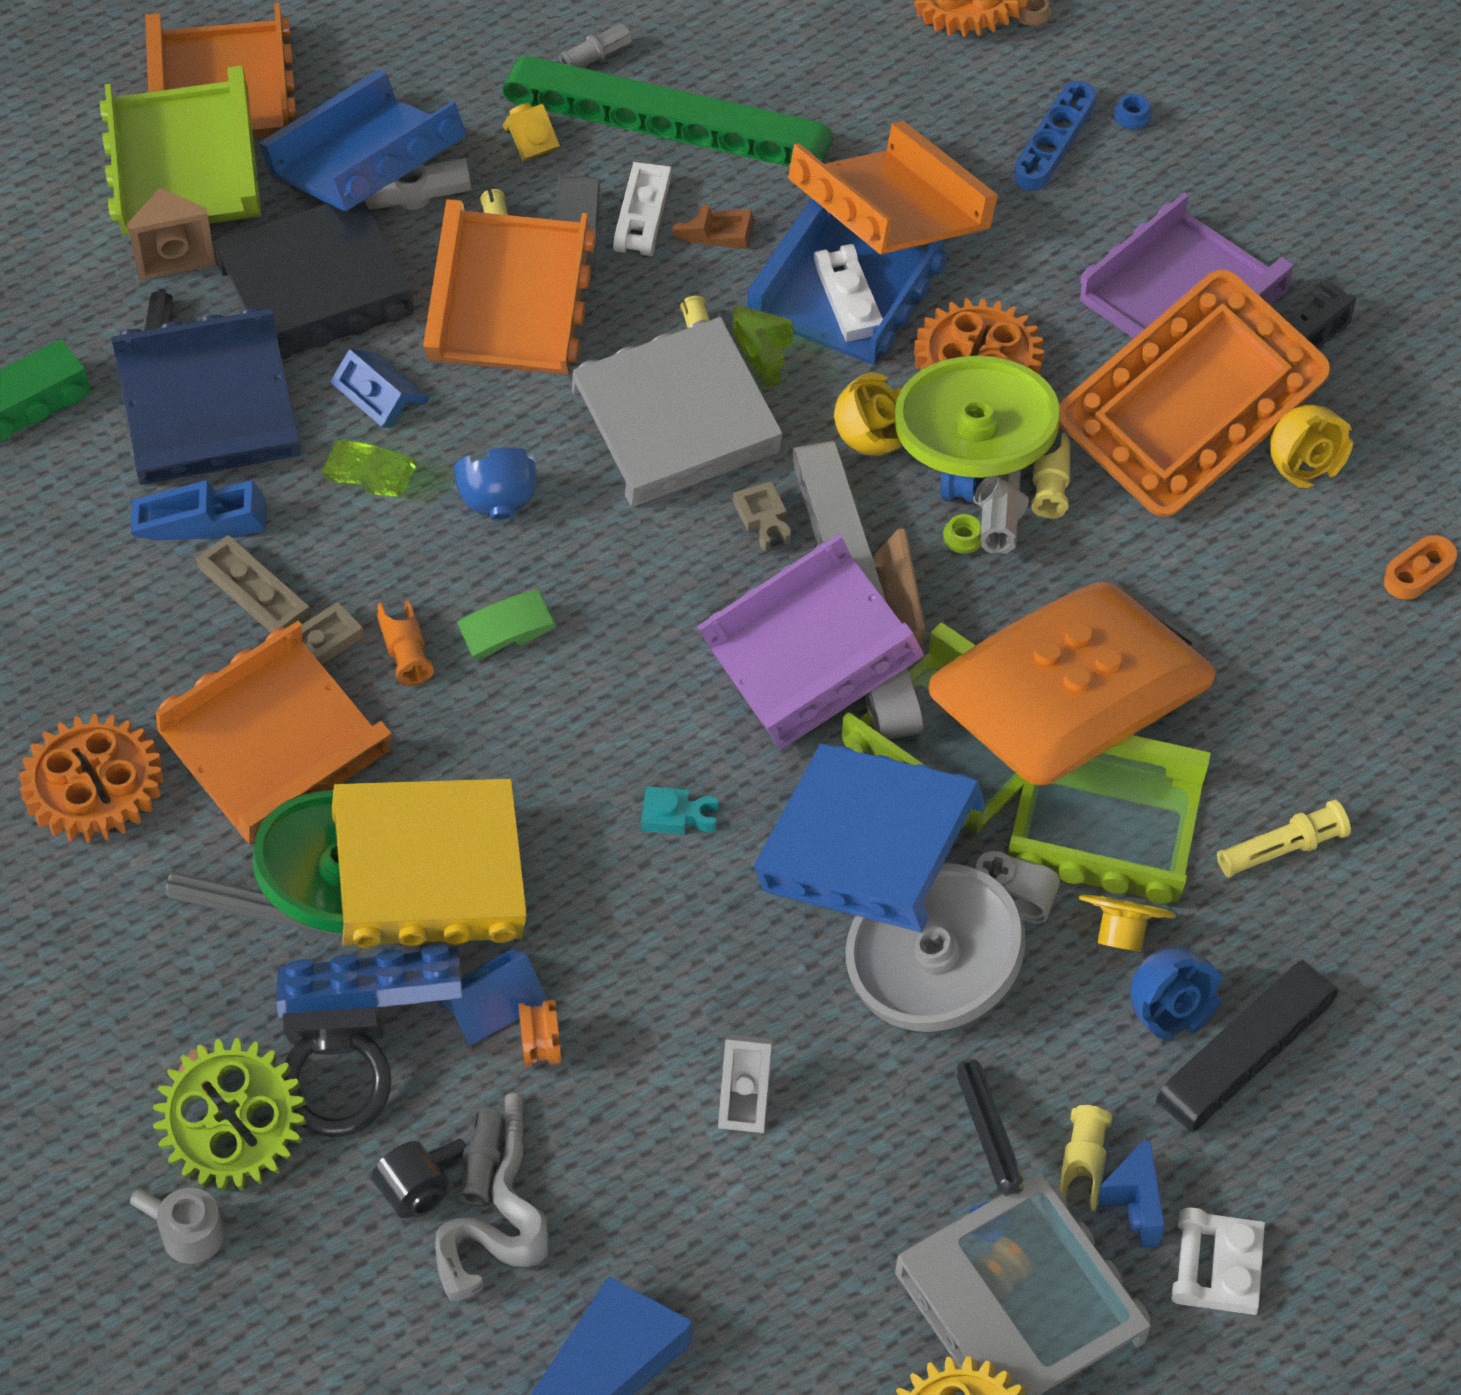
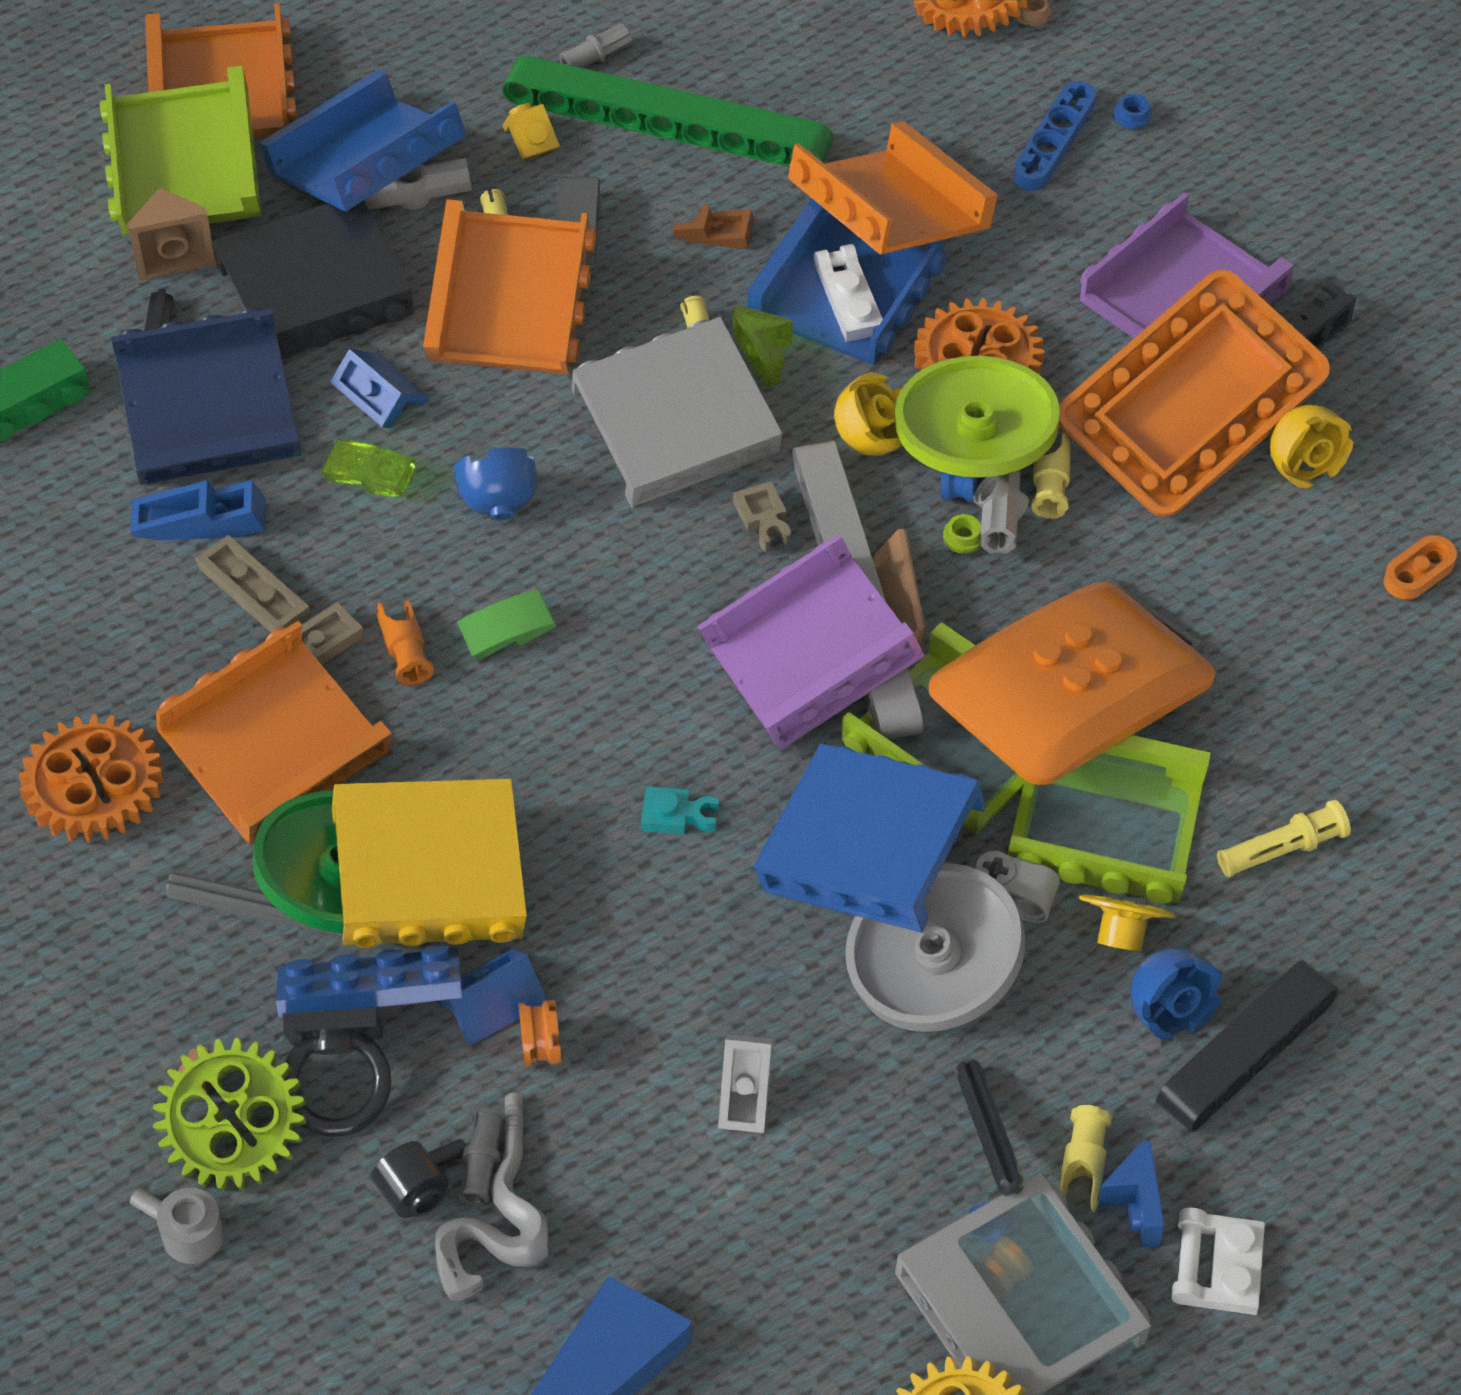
white plate [613,162,671,256] -> none

